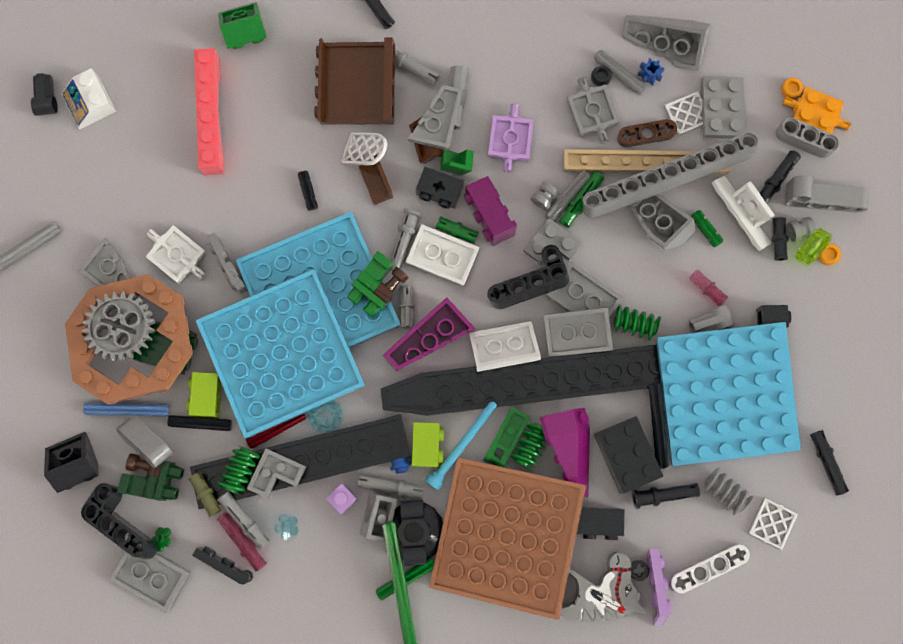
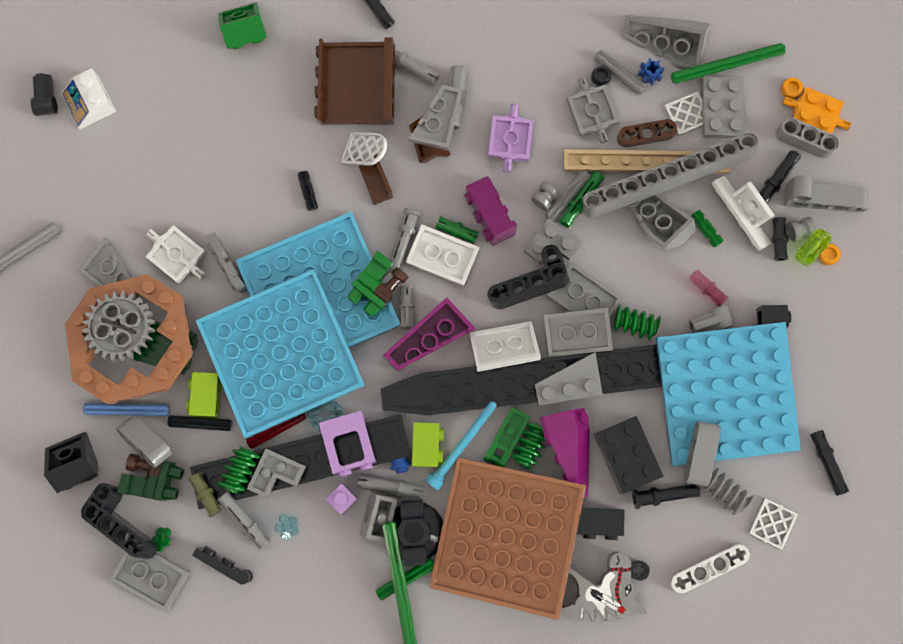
coral arch [194,48,225,175] -> none
clear pink pin [217,512,267,572] -> none
black brick [416,167,464,209] -> none
green panel [440,150,474,176] -> none
lavender wing [647,548,671,626] -> none
black axle [648,383,669,469] -> none
none -> lavender window [319,411,377,478]
none -> light grey wing [534,352,603,406]
none -> green axle [671,43,786,84]
none -> light grey beam [684,421,721,487]

